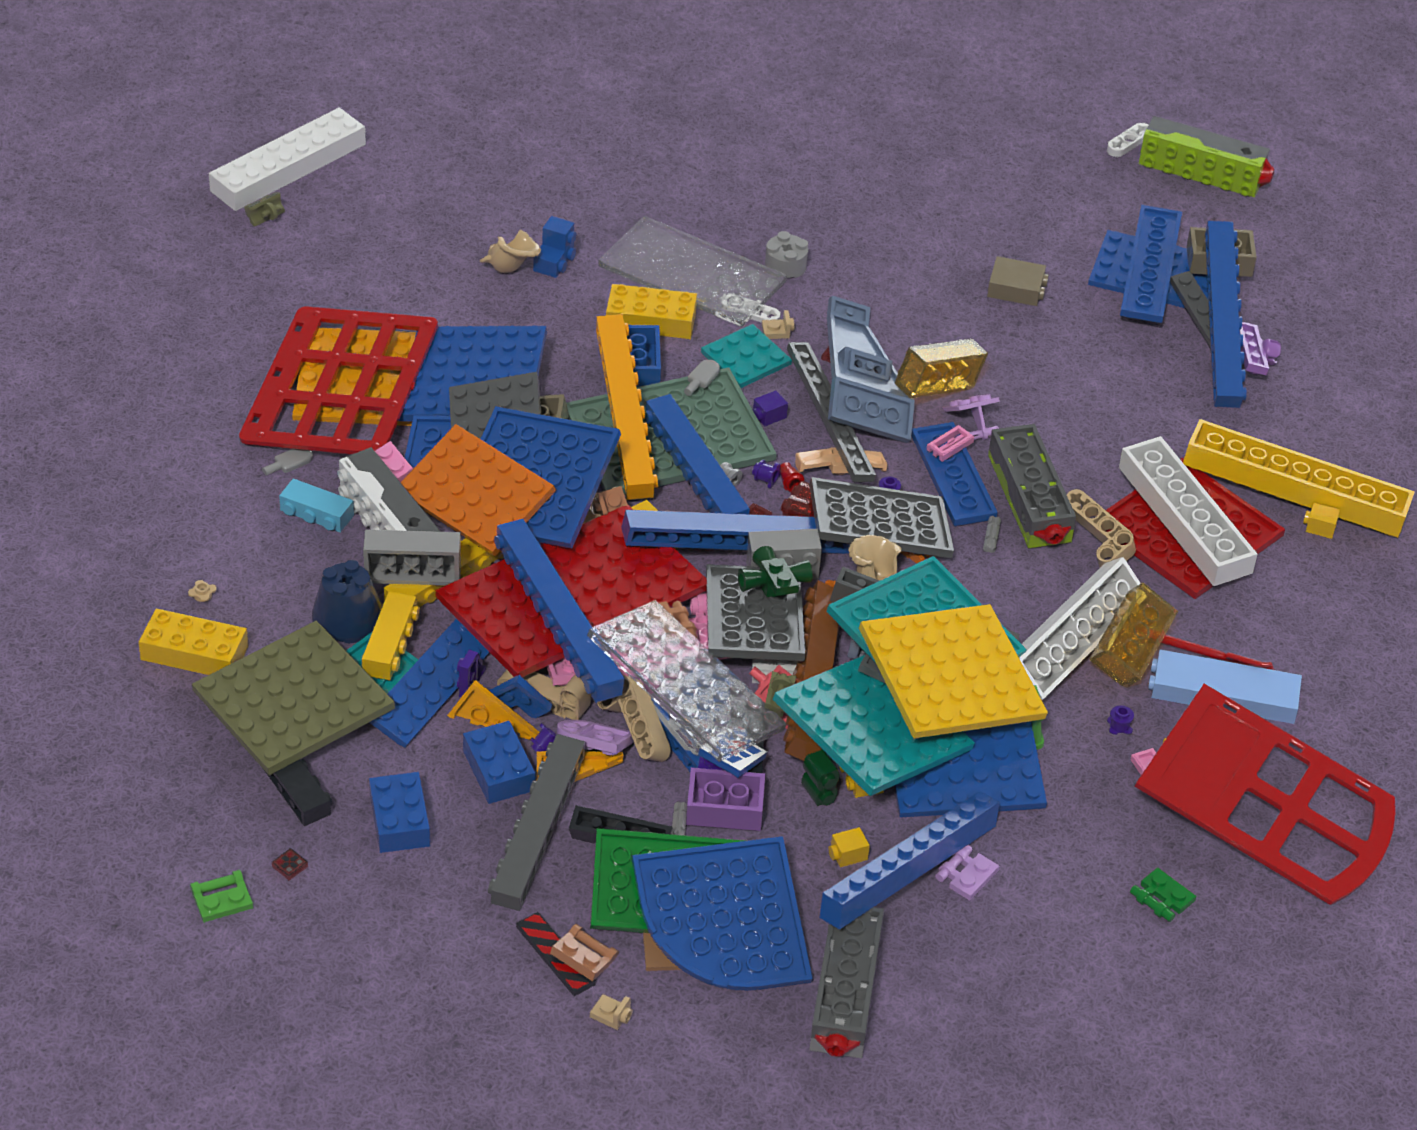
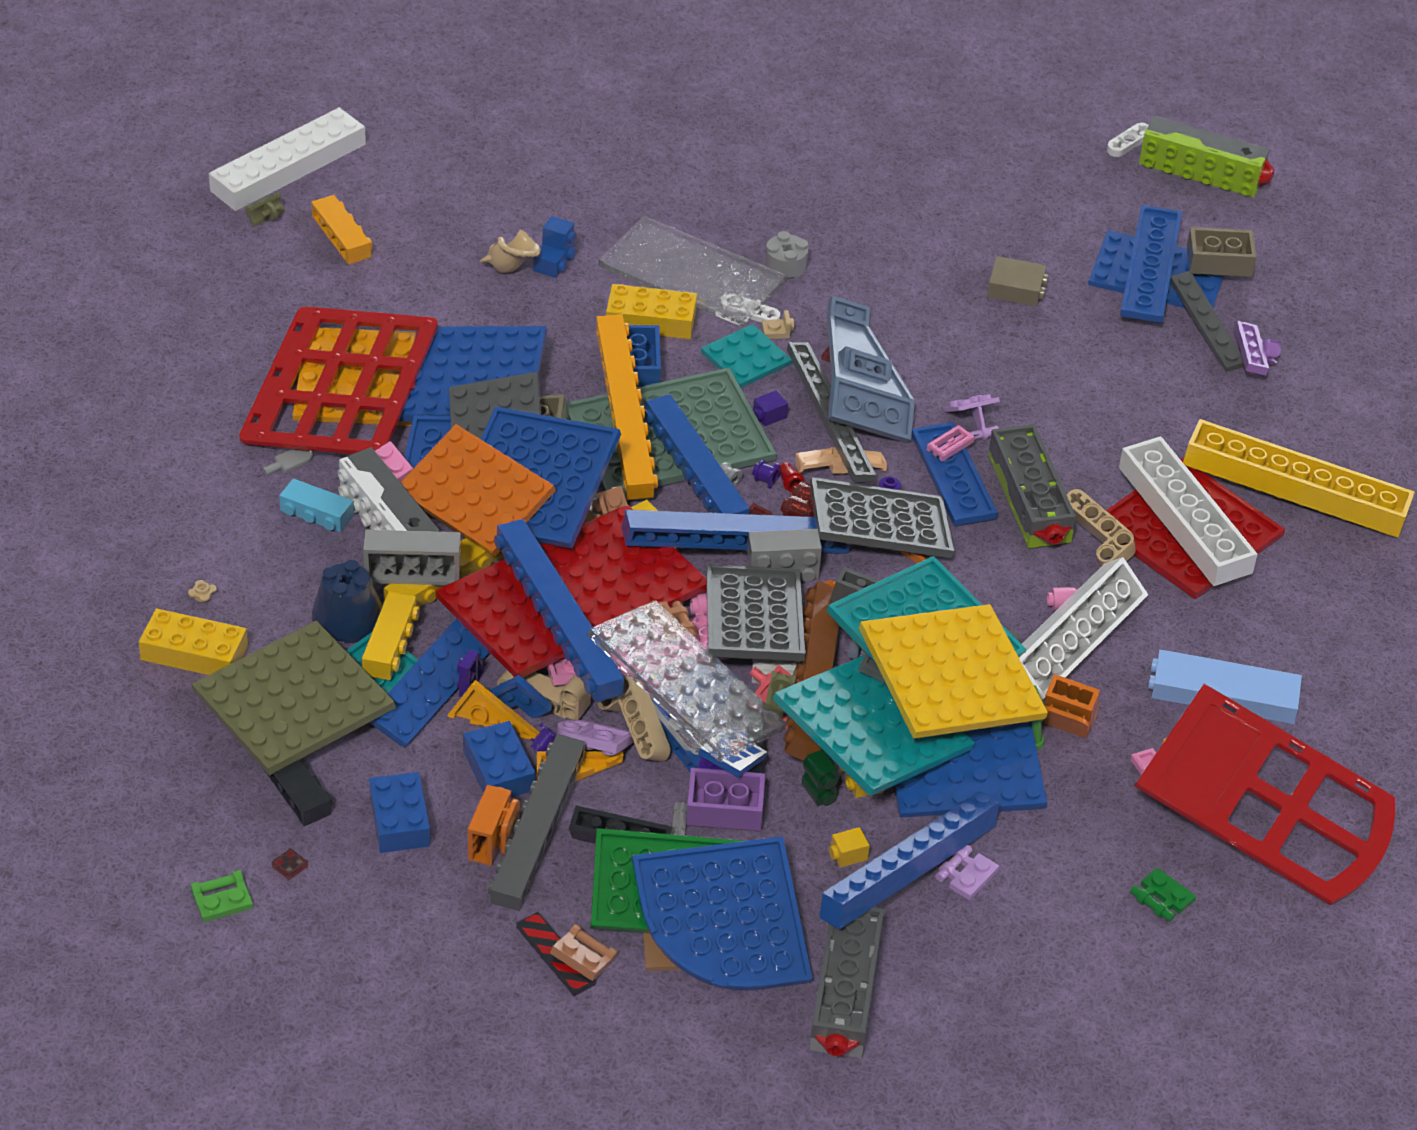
tan bracket [590,994,633,1030] -> none
light grey piece [684,360,720,396] -> none
dark green brick [738,546,813,597] -> none
tan hair [849,535,902,581] -> none
clear yellow brick [894,339,988,398] -> none
light grey axle [983,516,1001,553] -> none
clear yellow brick [1089,582,1178,688] -> none
dark purple brick [1107,705,1134,735] -> none
red piece [1132,626,1275,670] -> none
blue brick [1205,221,1247,408] -> none
yellow brick [1303,503,1340,539] -> none
none -> light orange brick [311,195,373,264]
none -> orange brick [468,785,520,866]
none -> orange brick [1042,674,1100,738]
none -> bright pink brick [1047,587,1078,611]

